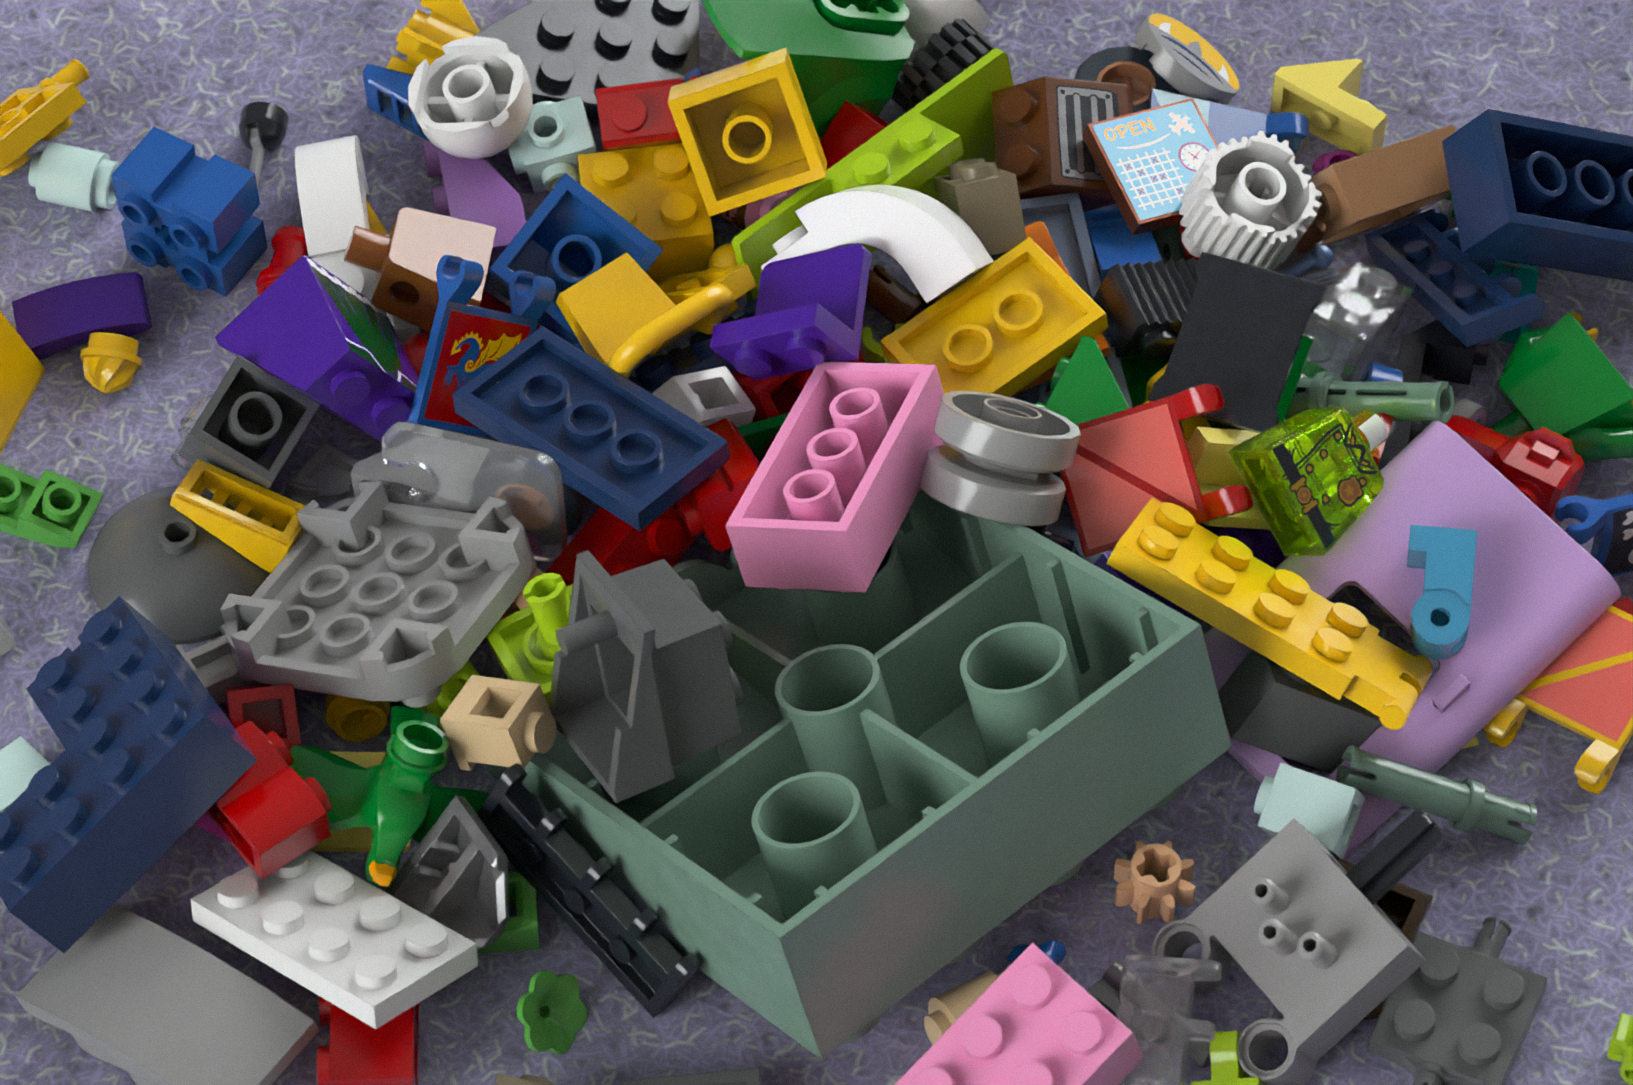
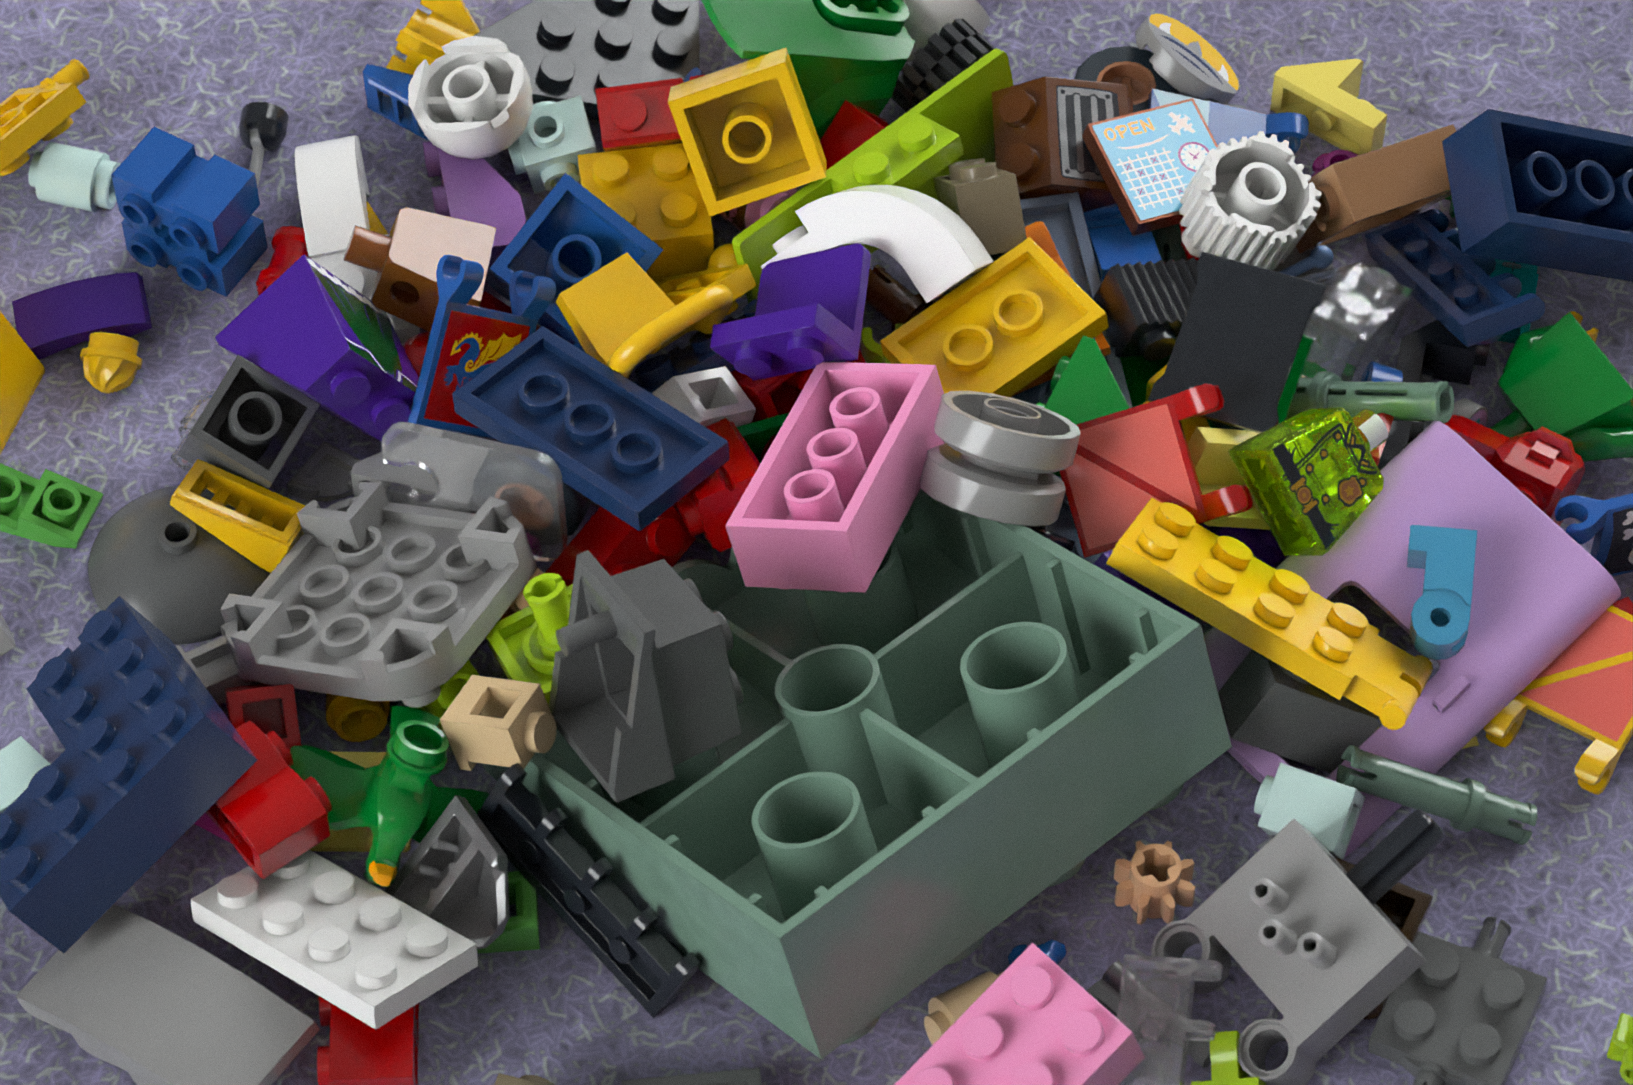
bright green plant [517,971,588,1054] -> none

